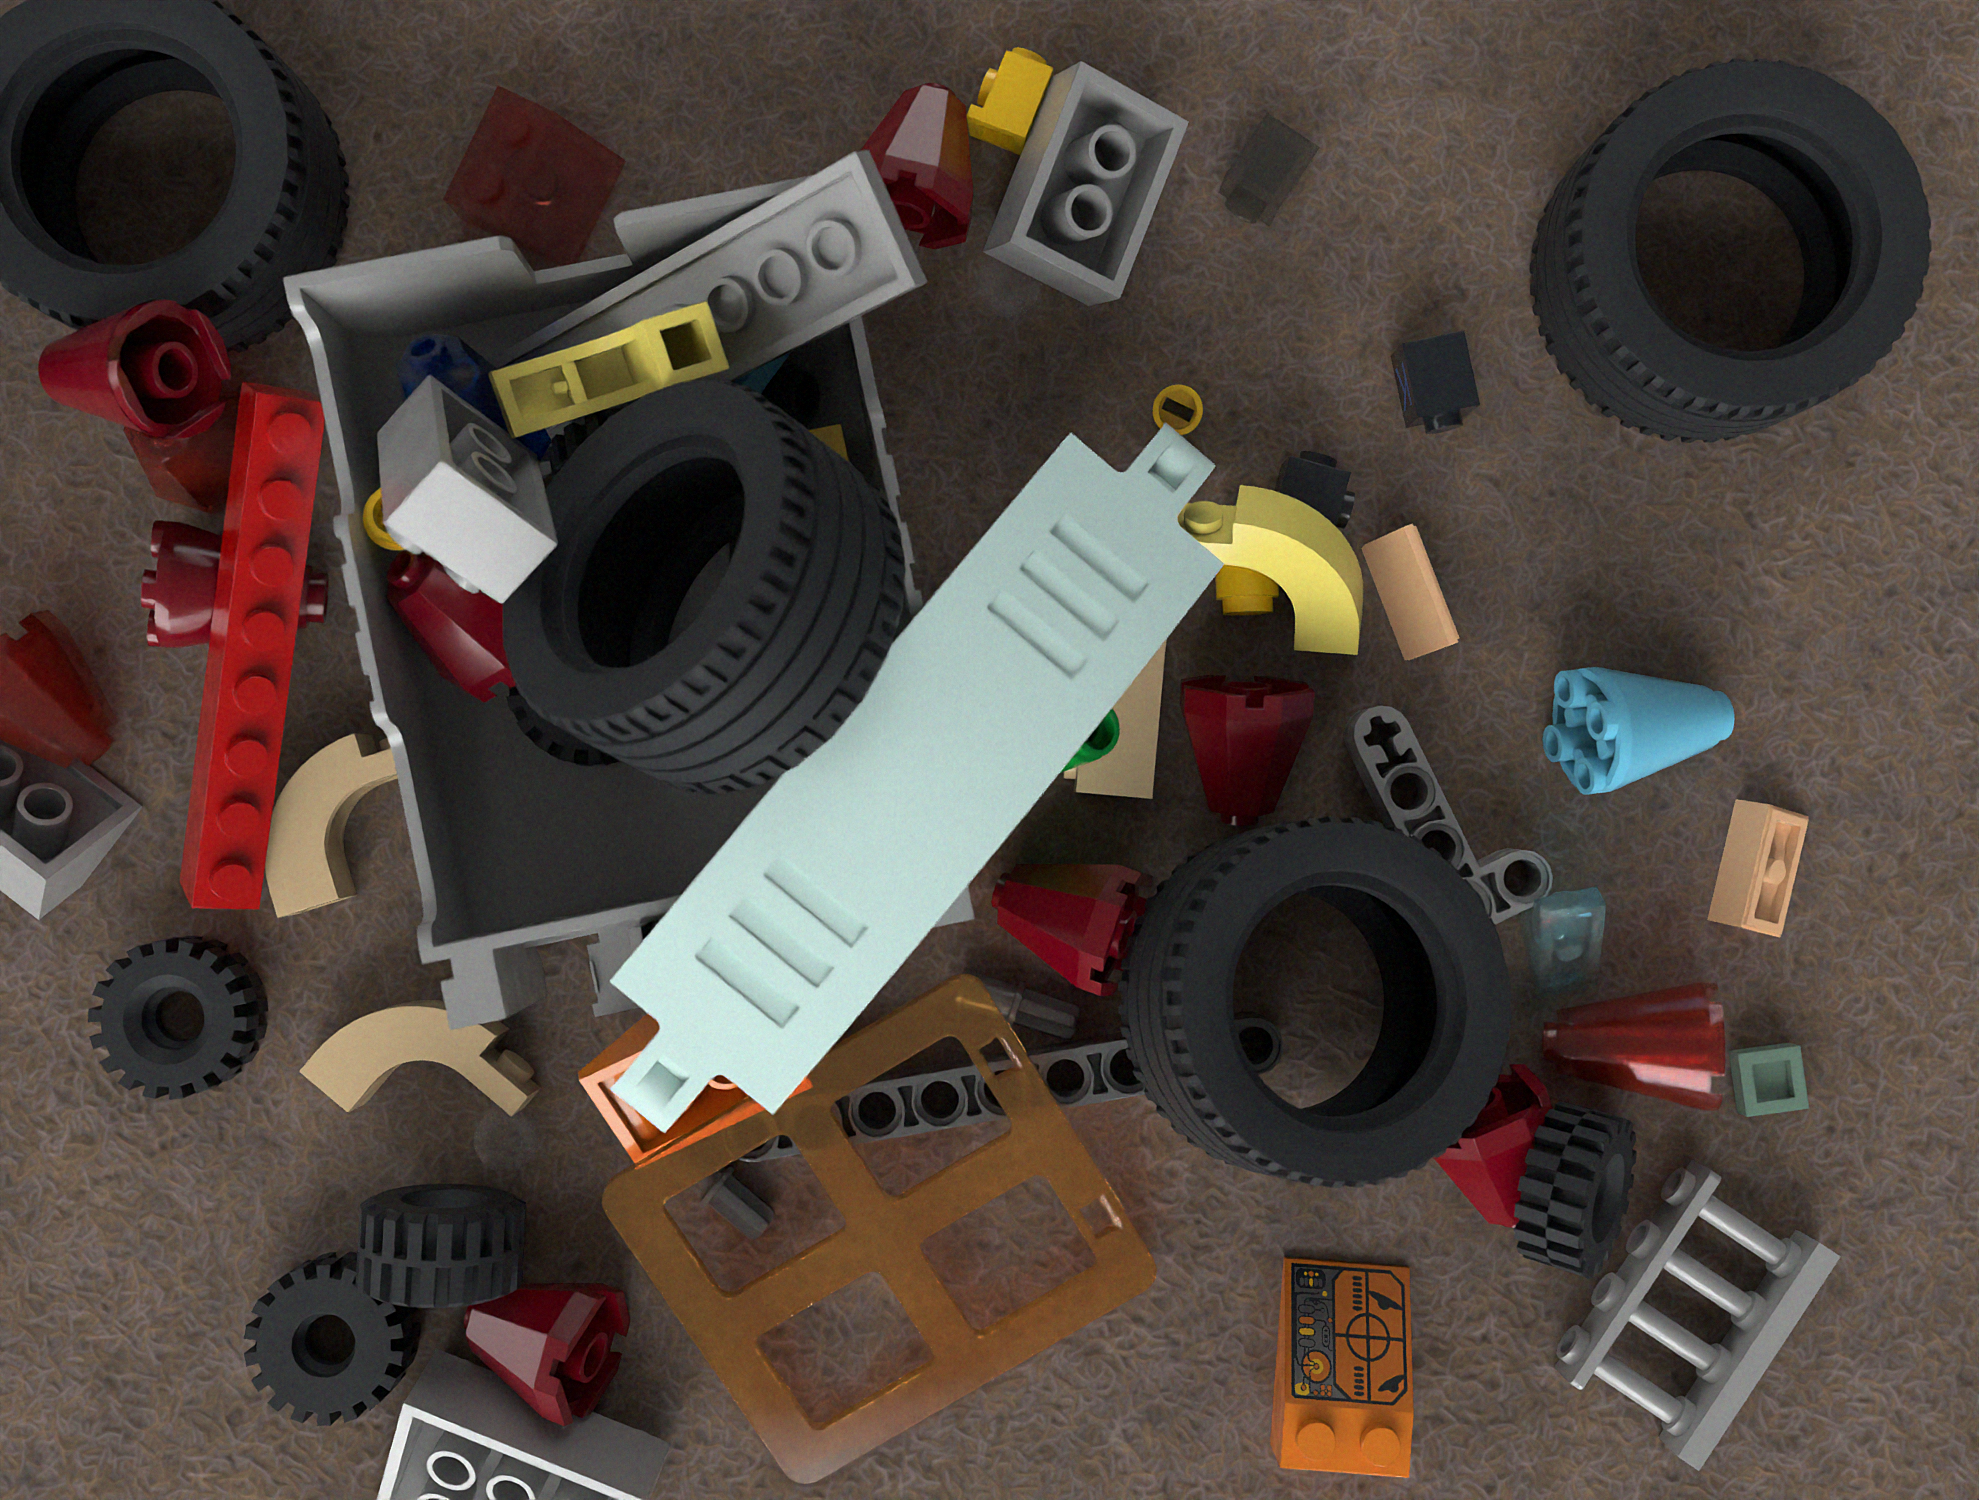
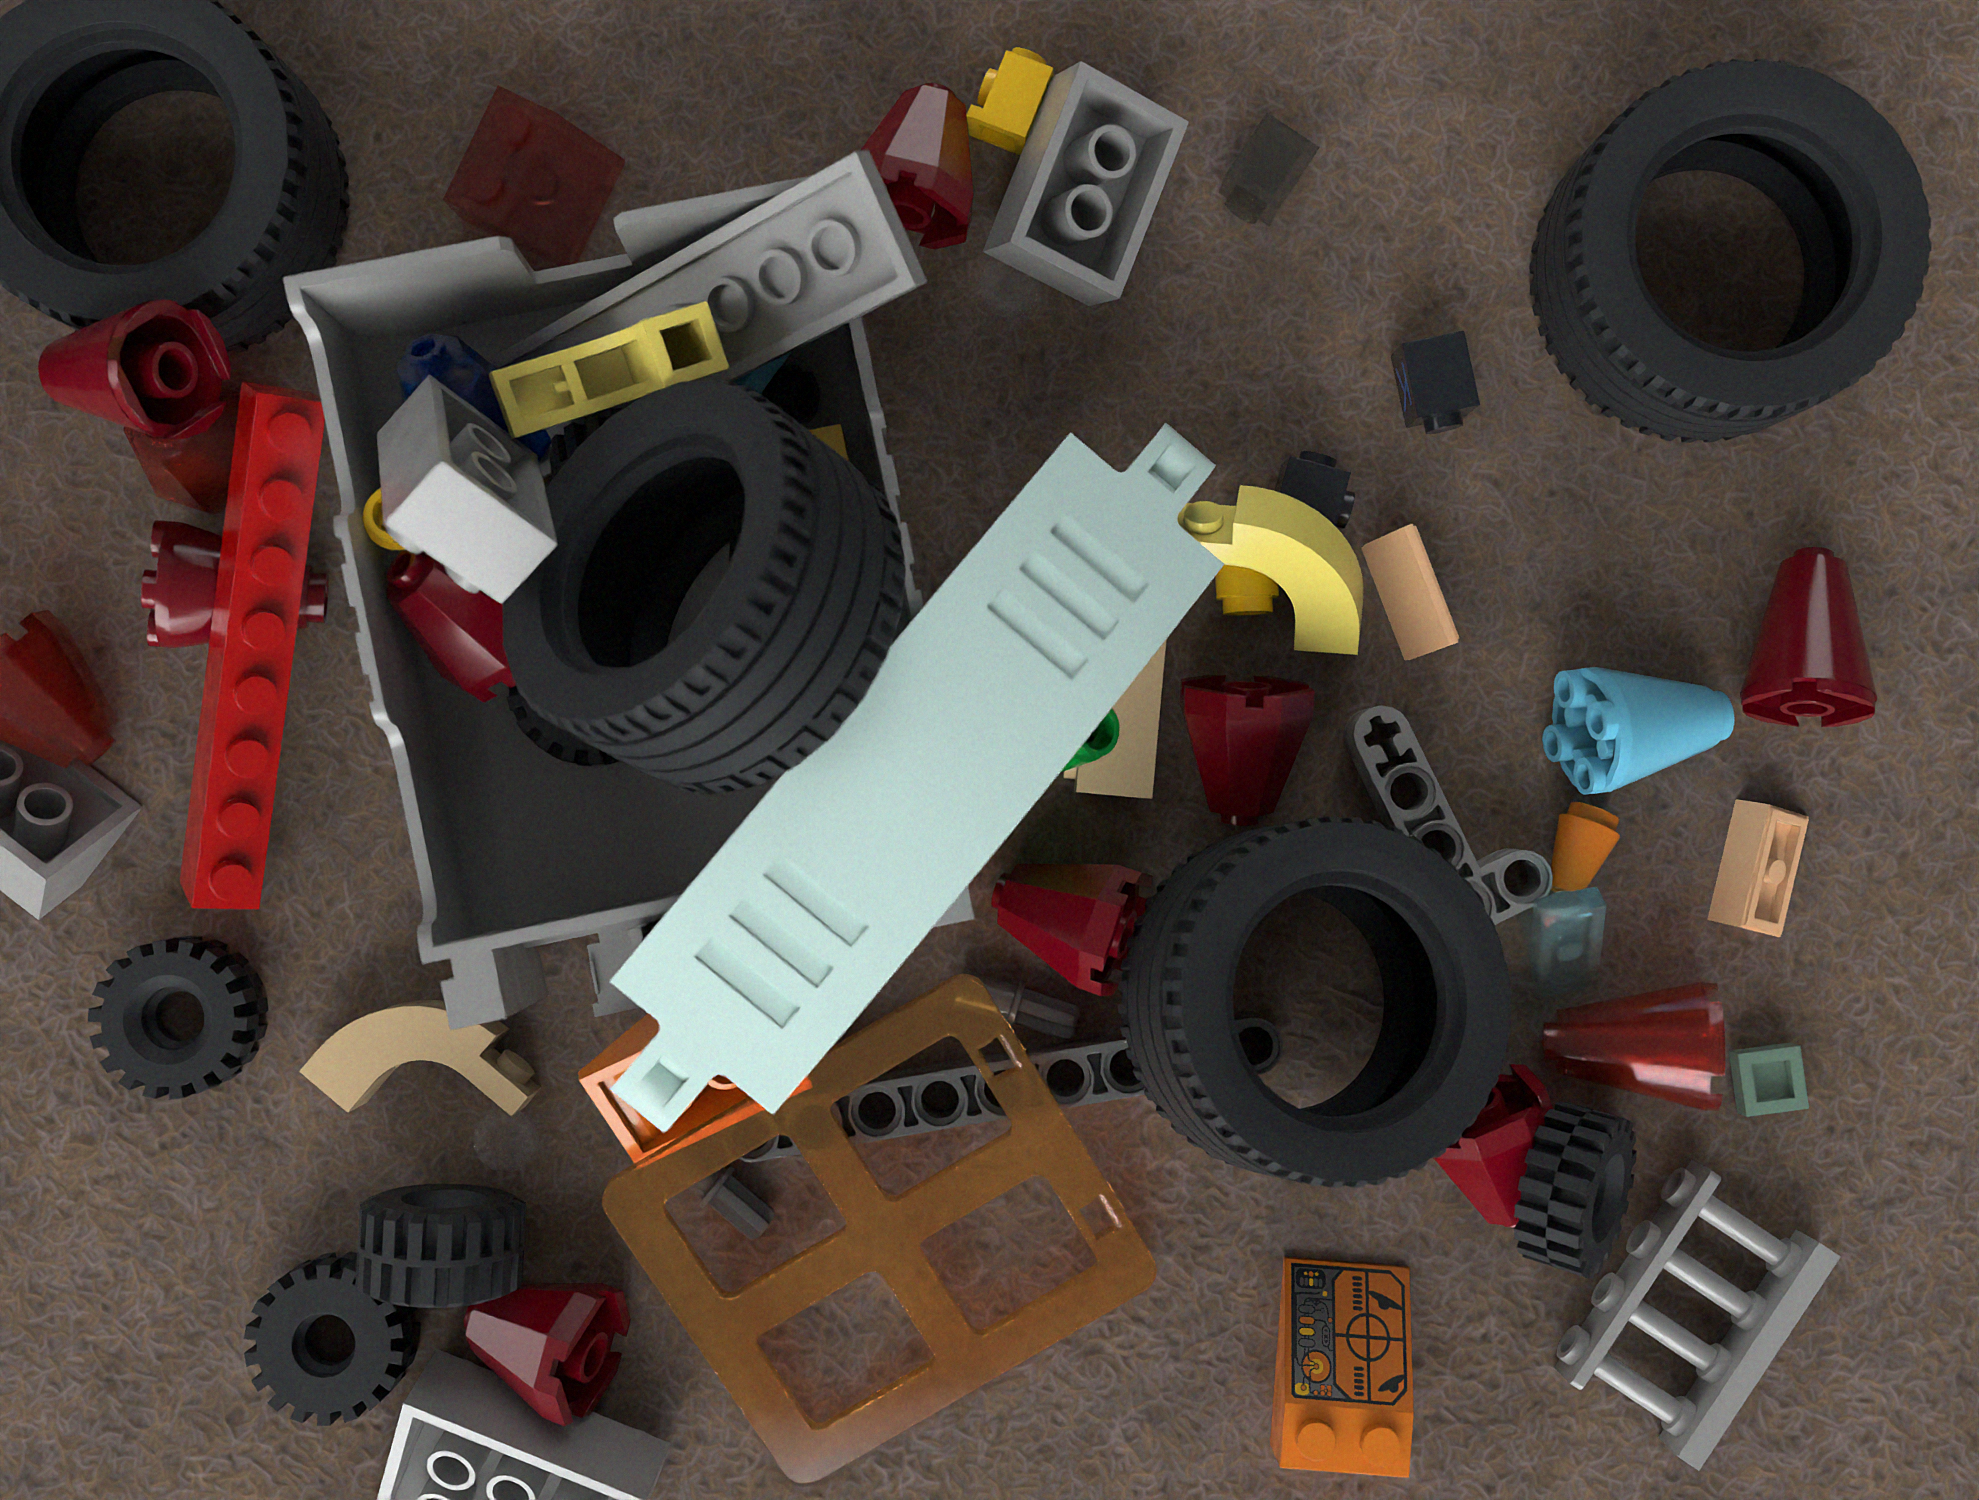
tan arch [265,733,398,918] -> none
yellow hinge [1153,384,1203,435] -> none
none -> orange cone [1551,802,1620,900]
none -> dark red cone [1740,547,1877,727]

